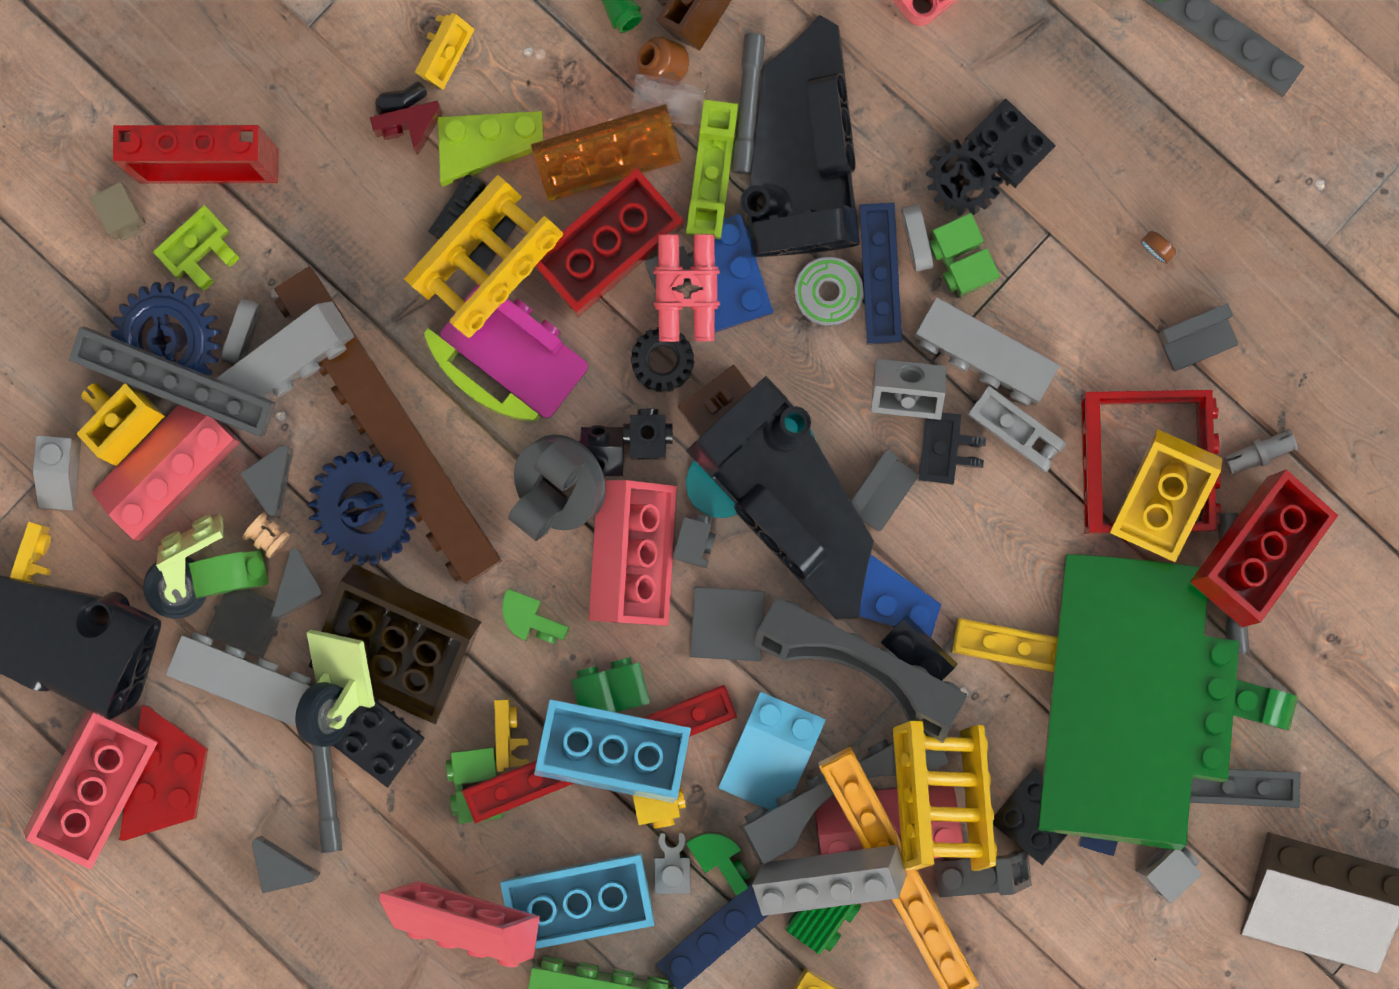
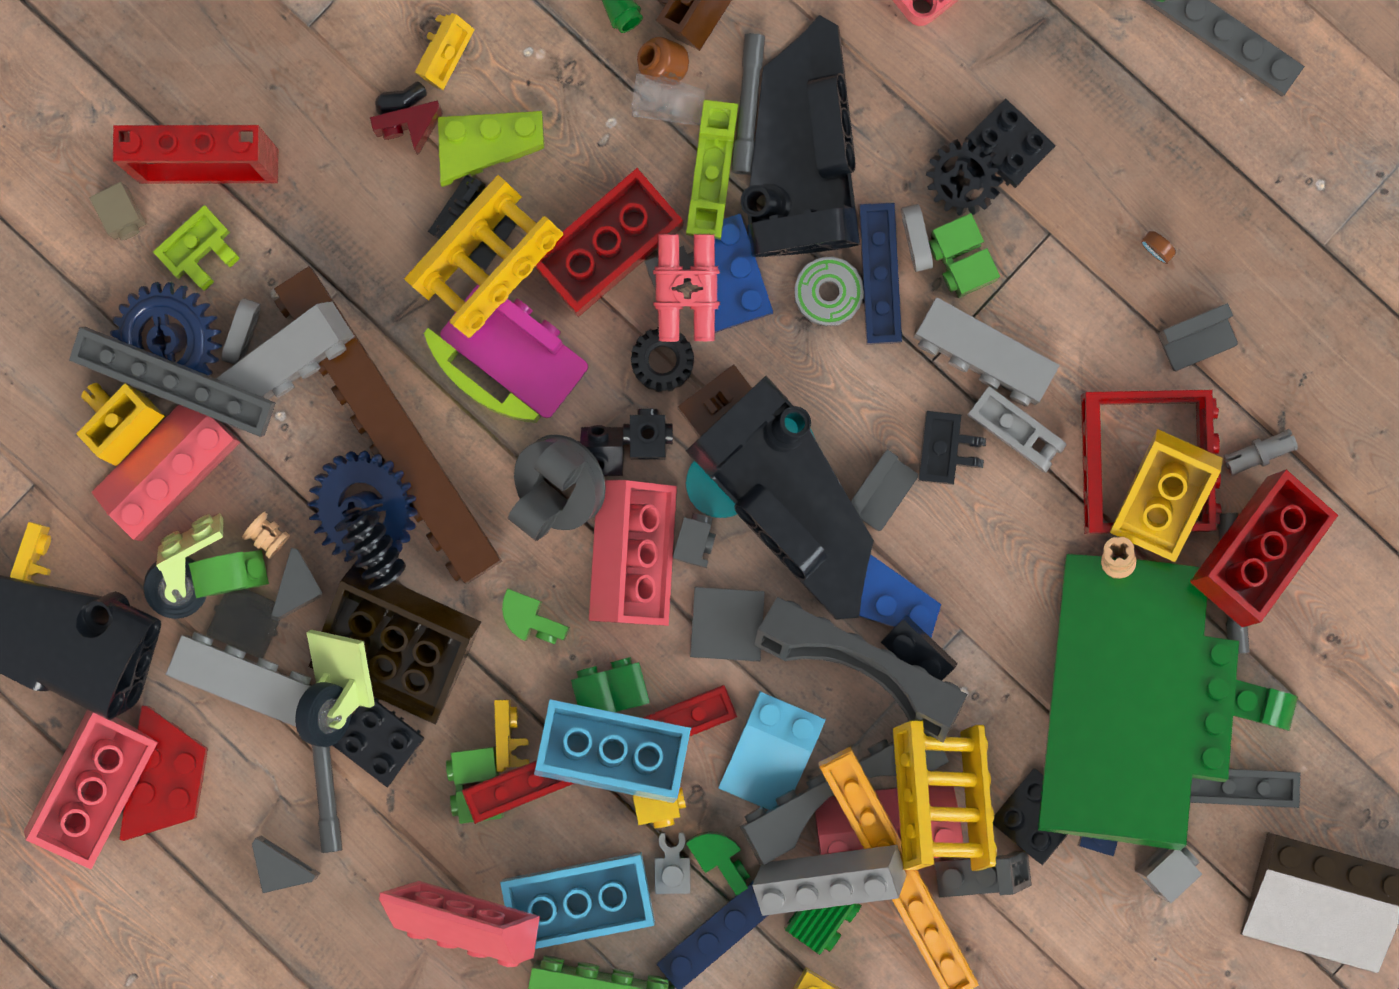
light grey slope [33,436,81,511] -> none
dark grey slope [240,445,294,518] -> none
clear orange plate [531,104,681,202] -> none
light grey brick [871,359,946,420] -> none
yellow tile [951,618,1057,672] -> none
none -> black piece [334,510,406,590]
none -> light nougat bush [1101,537,1137,579]

